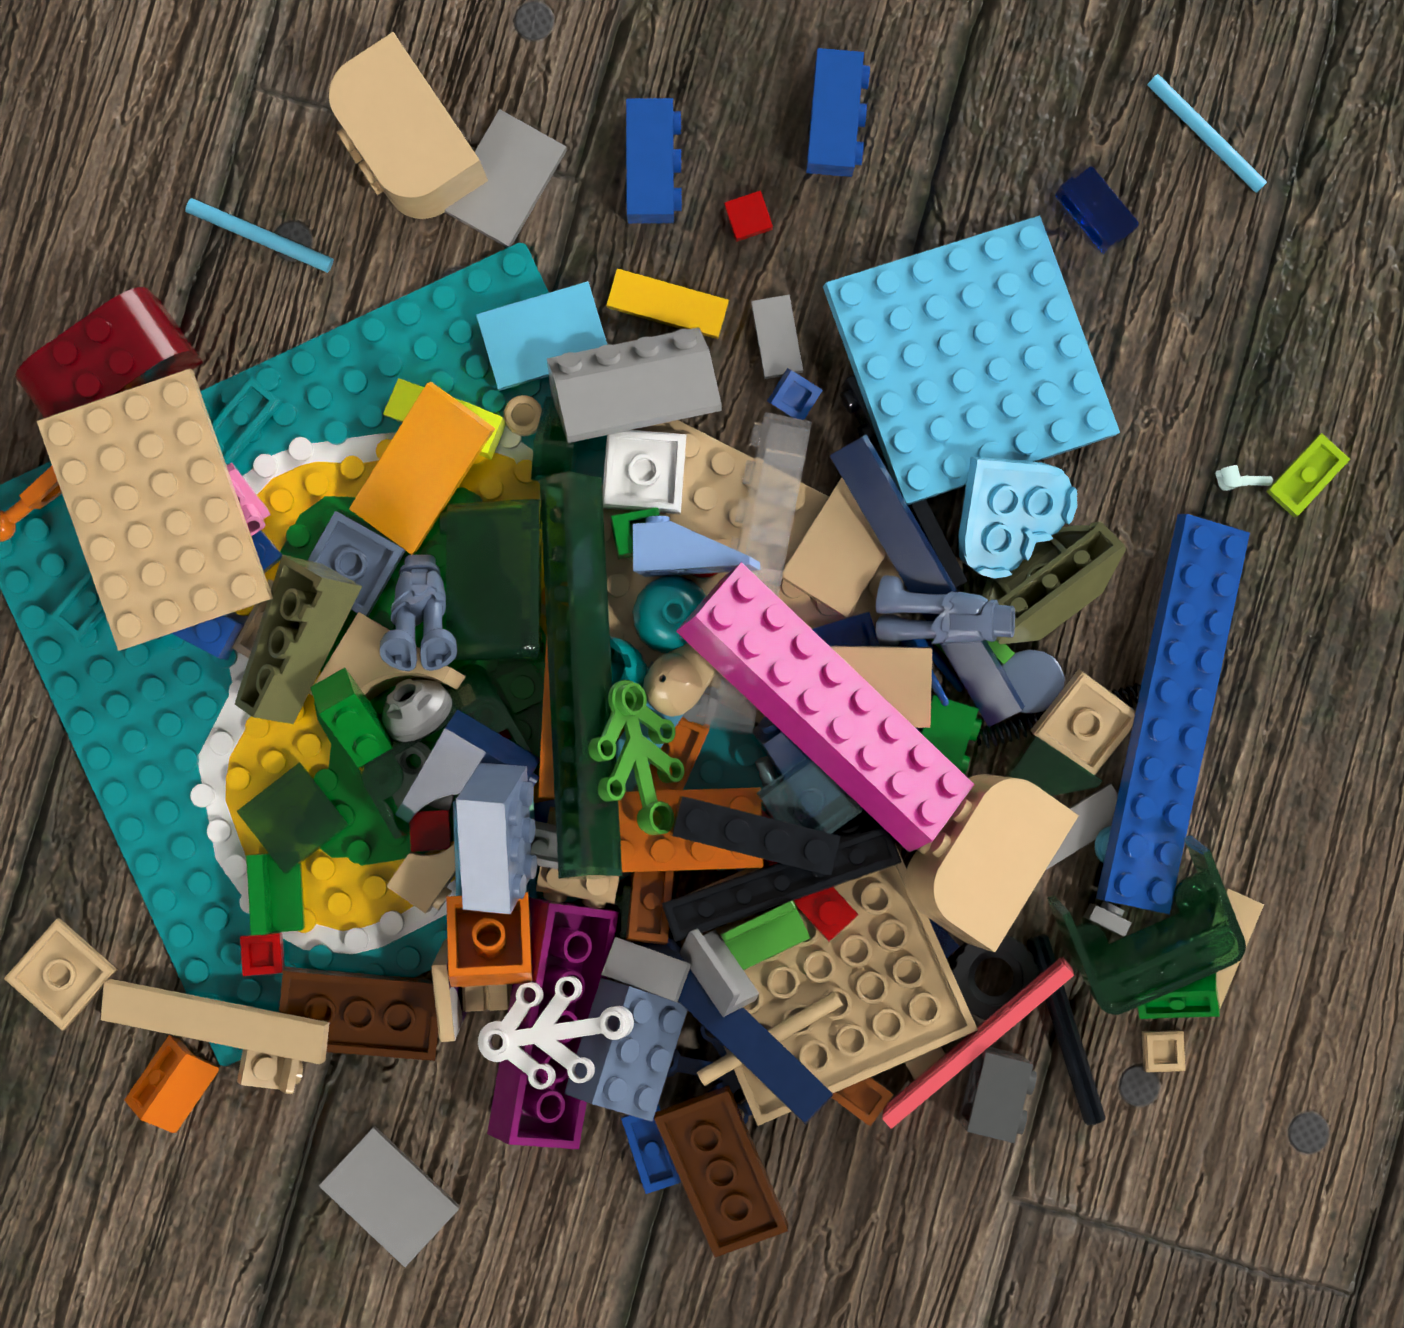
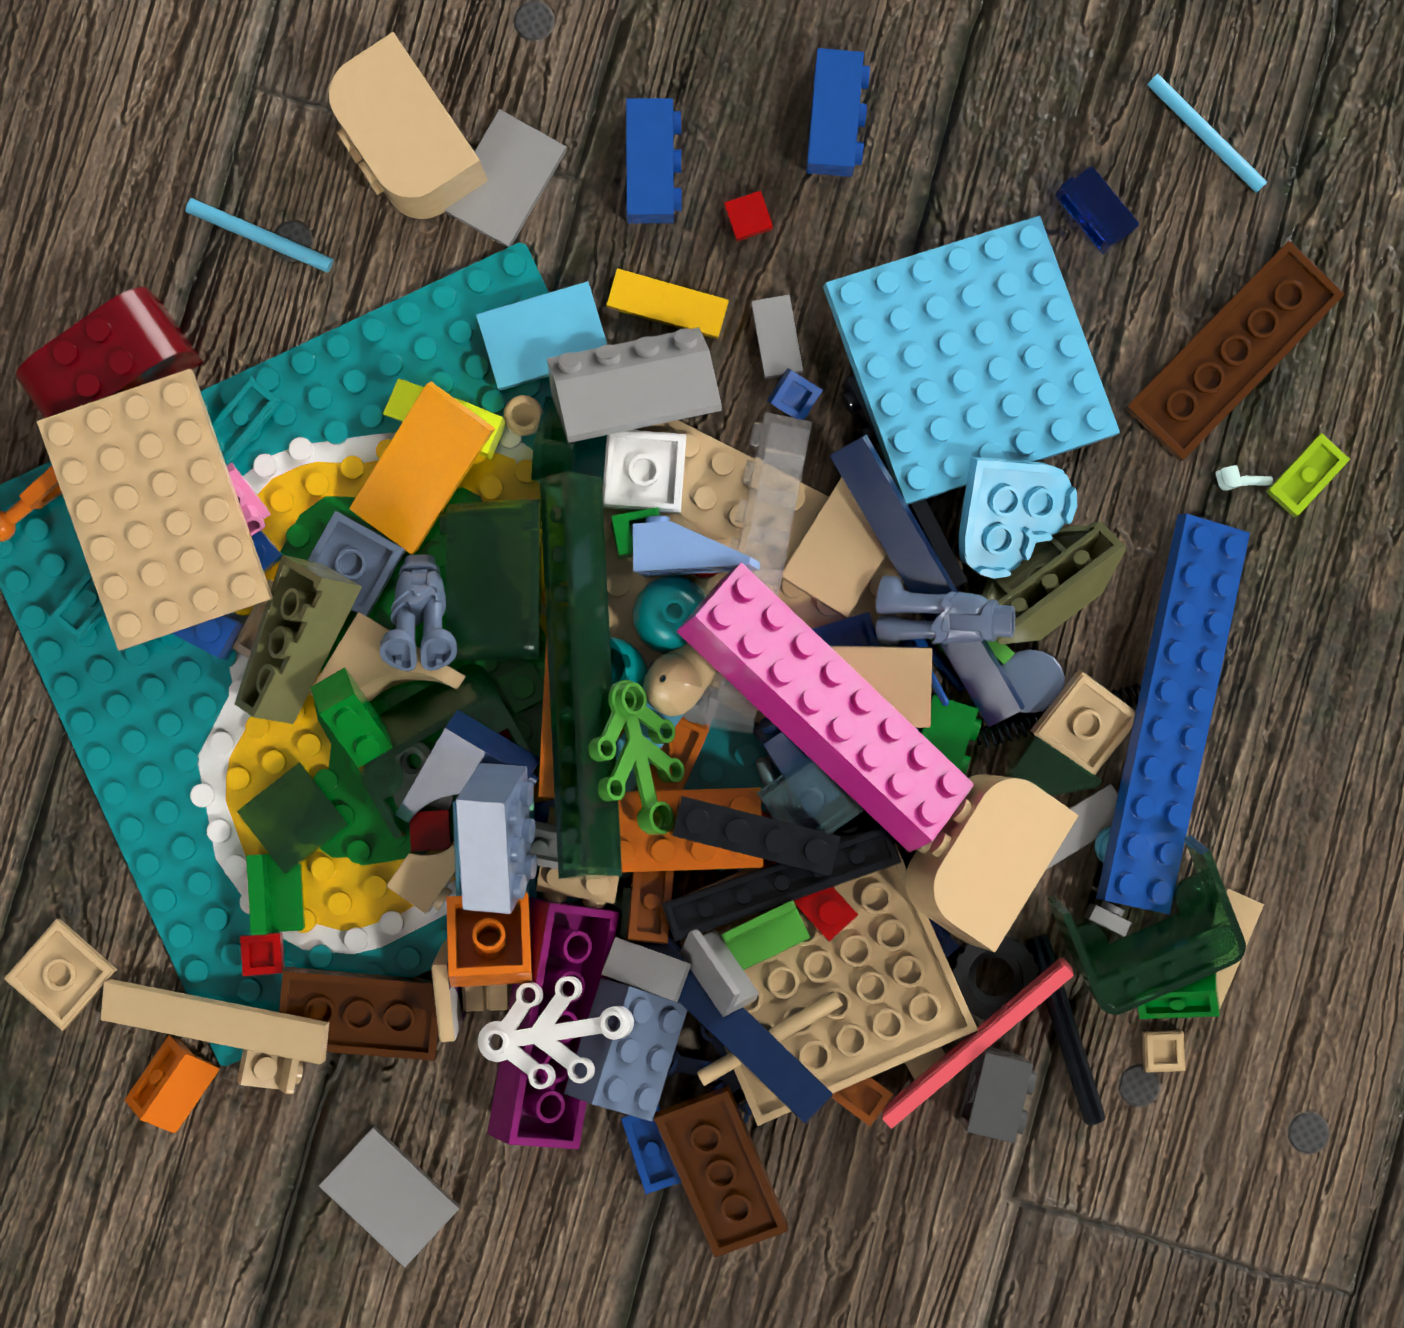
light grey piece [381,679,452,742] -> none
none -> reddish brown plate [1125,241,1345,462]

